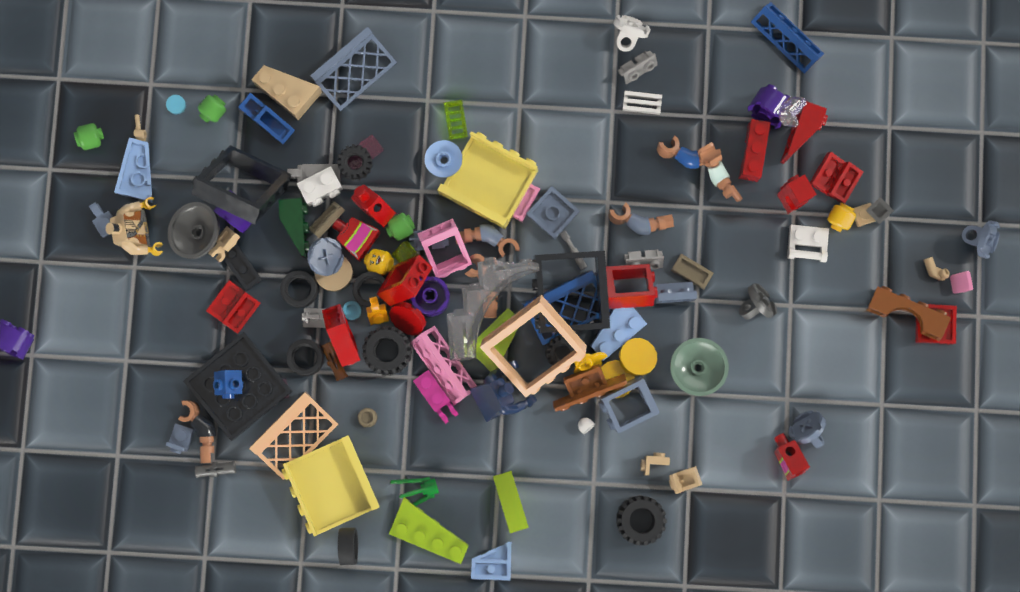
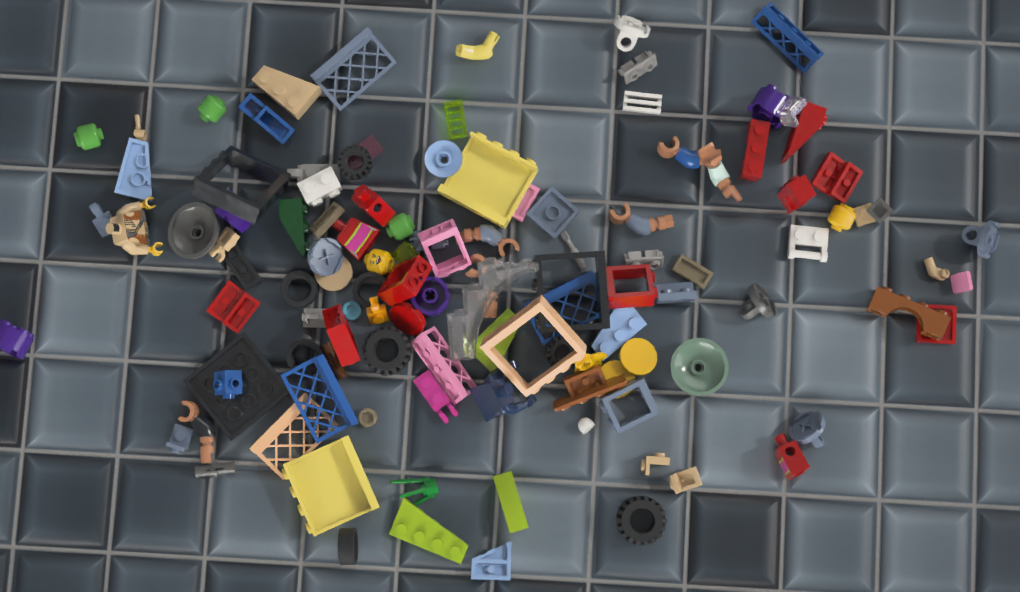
medium azure tile [166,95,186,115] -> none
none -> blue fence [280,352,359,443]
none -> light yellow arm [456,31,500,60]

